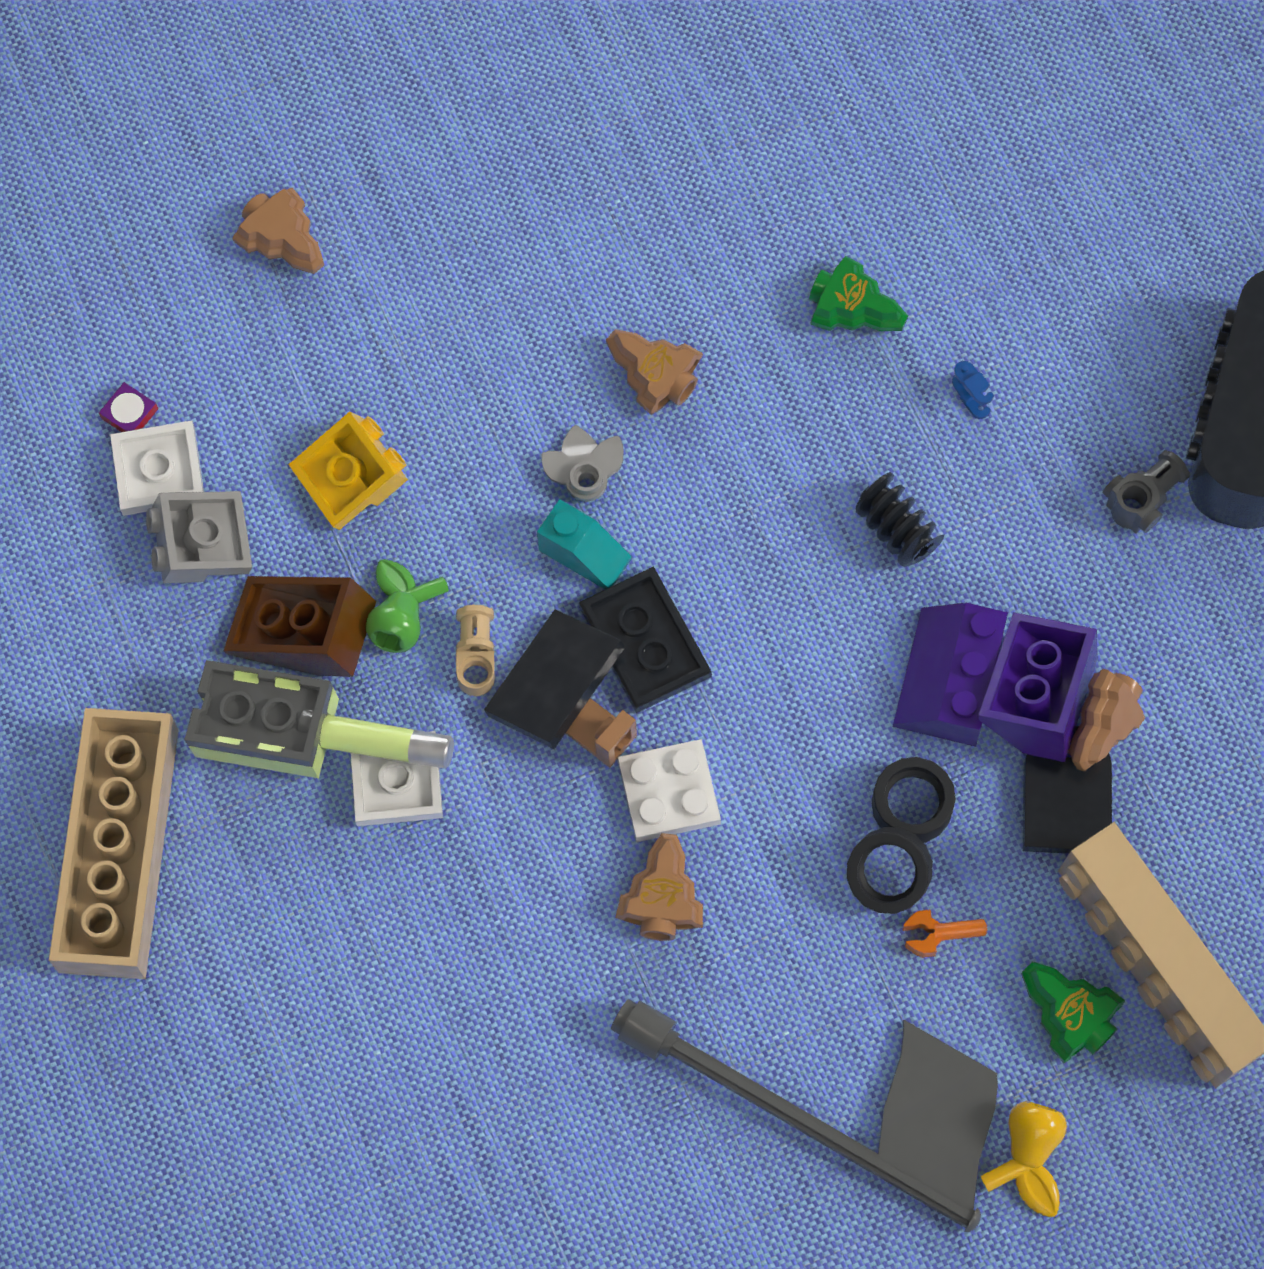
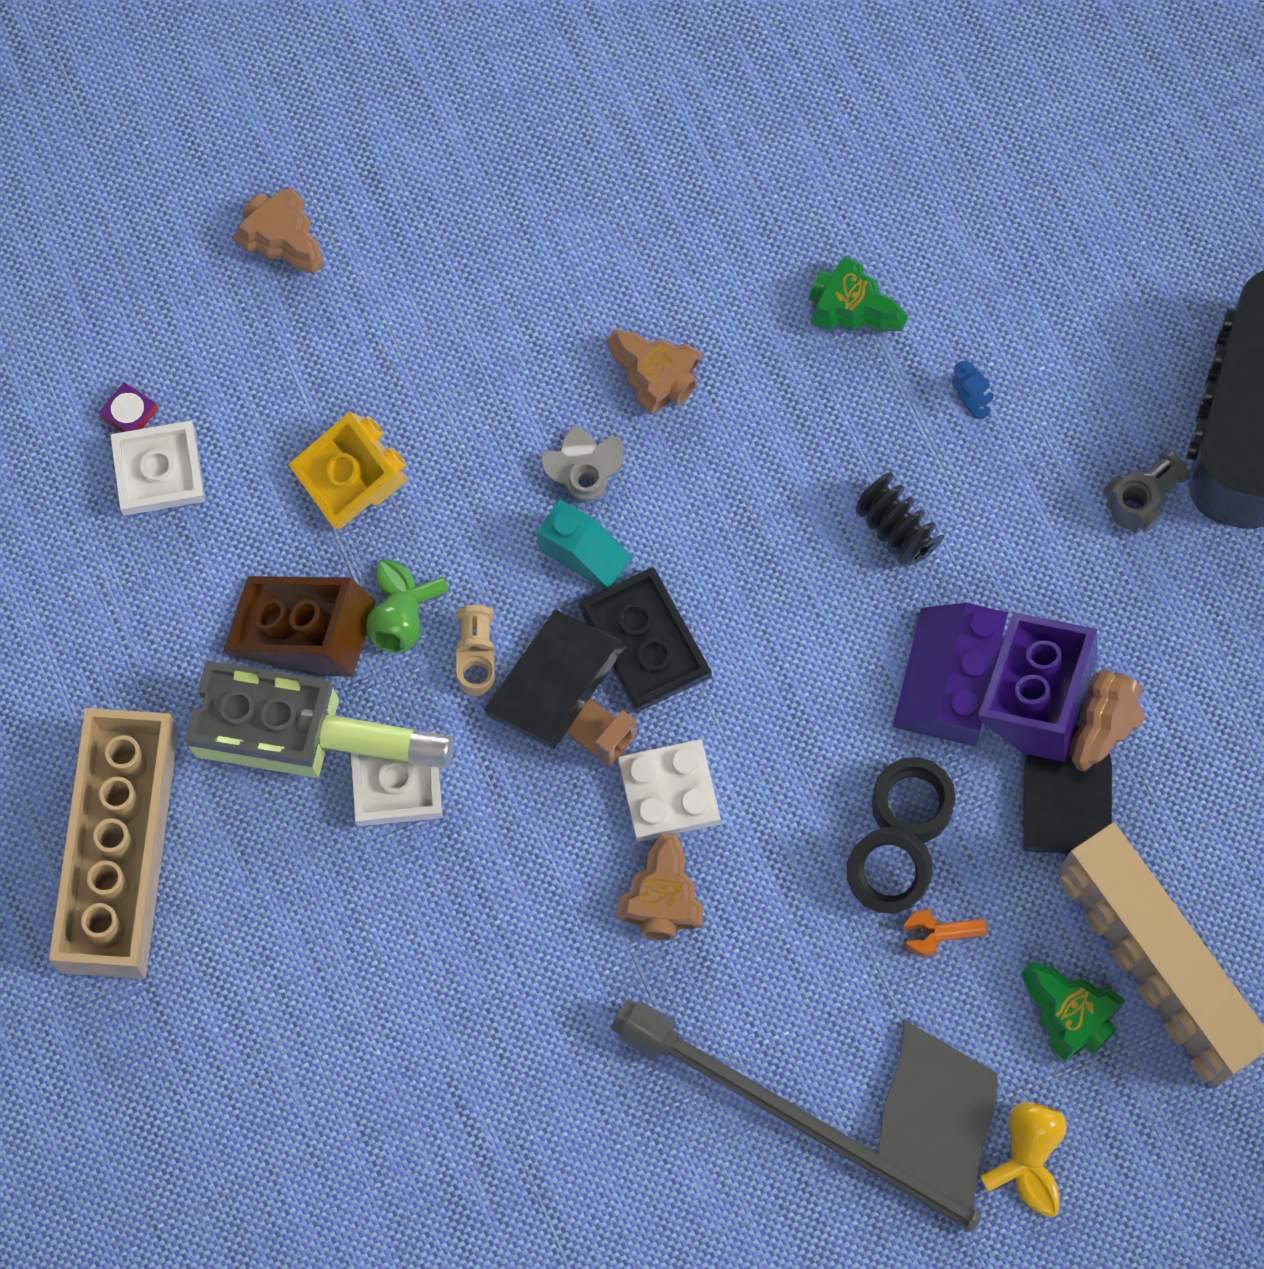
light grey plate [146,491,252,583] -> none

